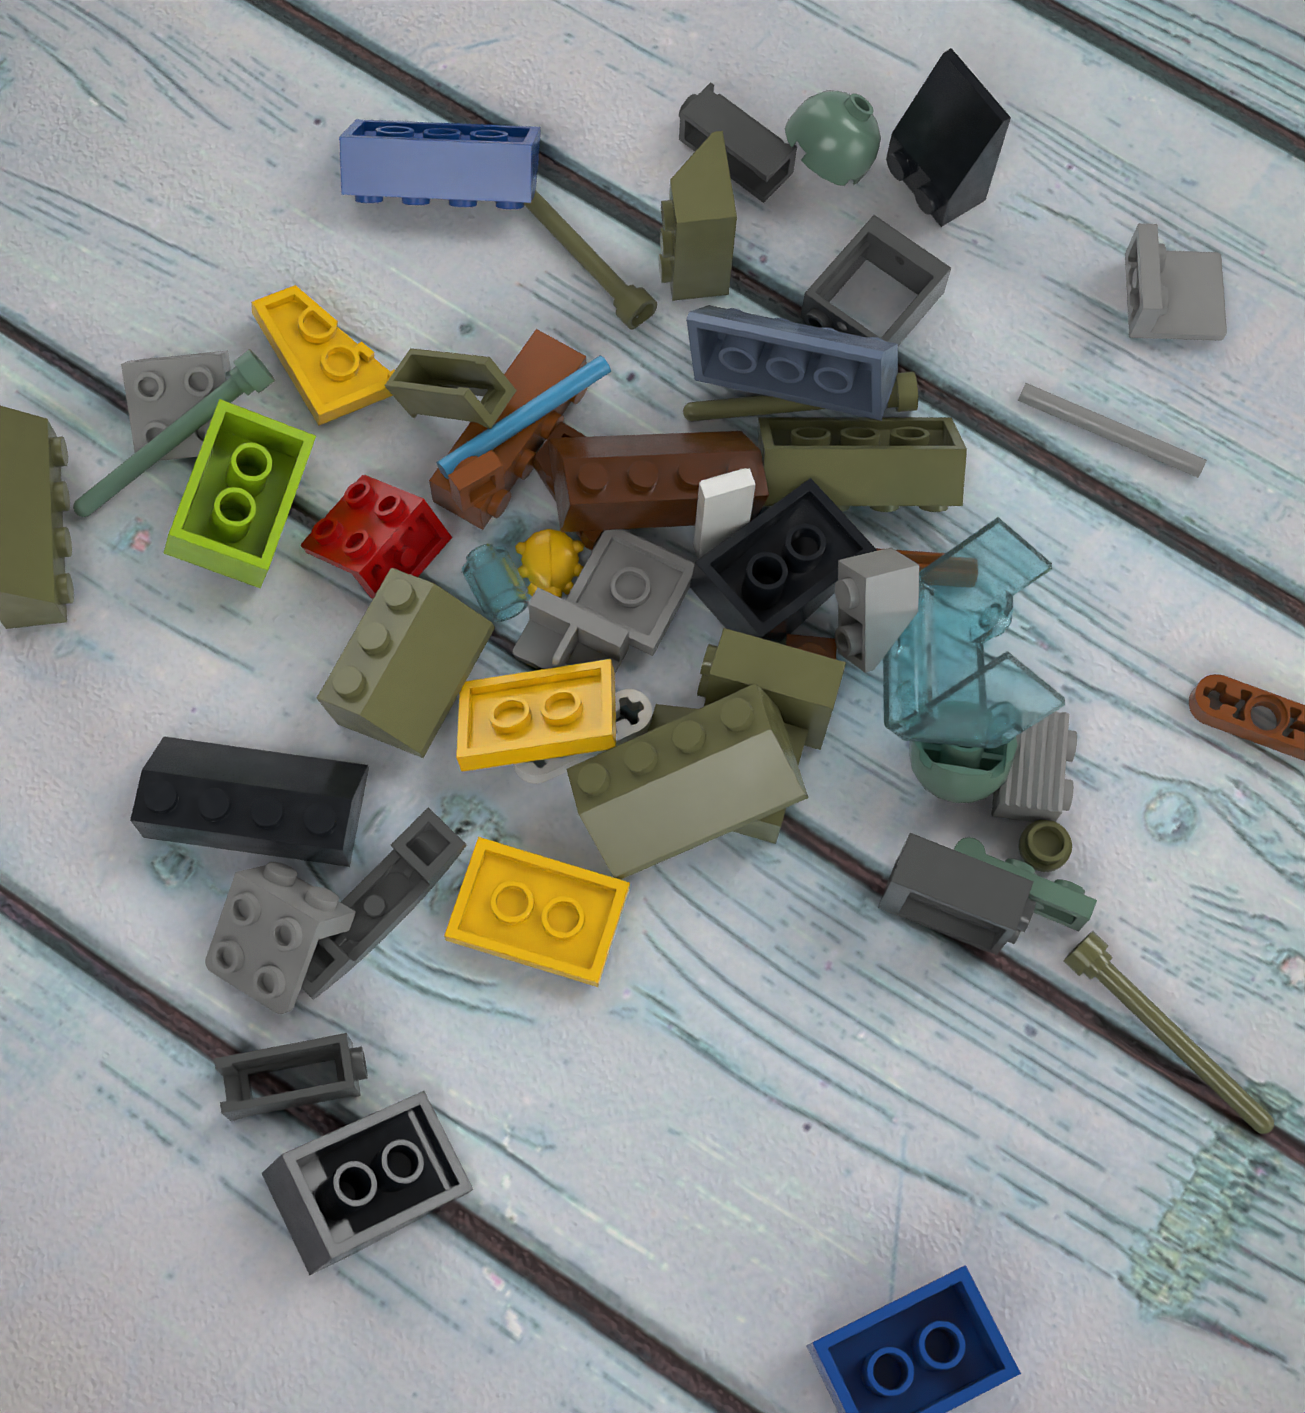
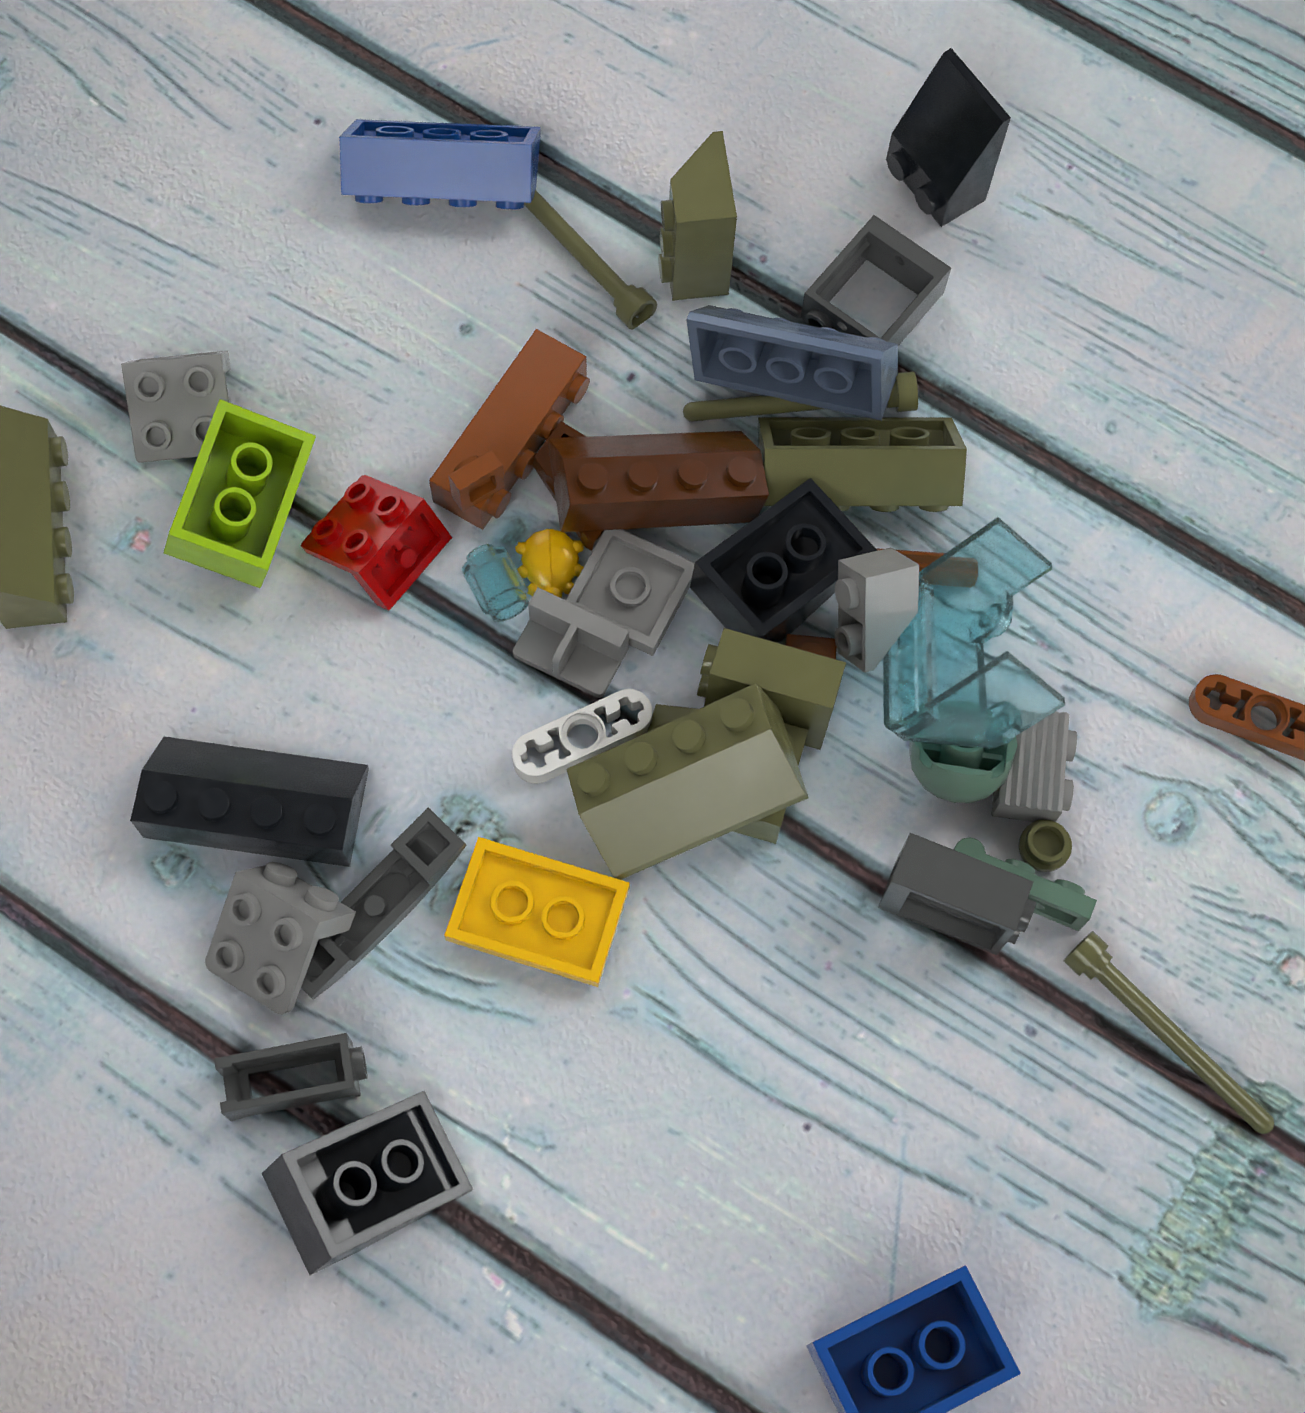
sand green piece [73,349,275,517] -> none
yellow wing [251,285,395,426] -> none
olive slope [317,568,495,758] -> none
olive window [384,348,517,429] -> none
dark azure bar [436,355,611,479] -> none
yellow plate [456,659,616,772] -> none
dark grey window [679,82,797,203] -> none
white tile [693,468,756,559] -> none
sand green cylinder [784,90,881,186] -> none
light grey bar [1018,383,1207,478] -> none
light grey bracket [1125,223,1227,341] -> none

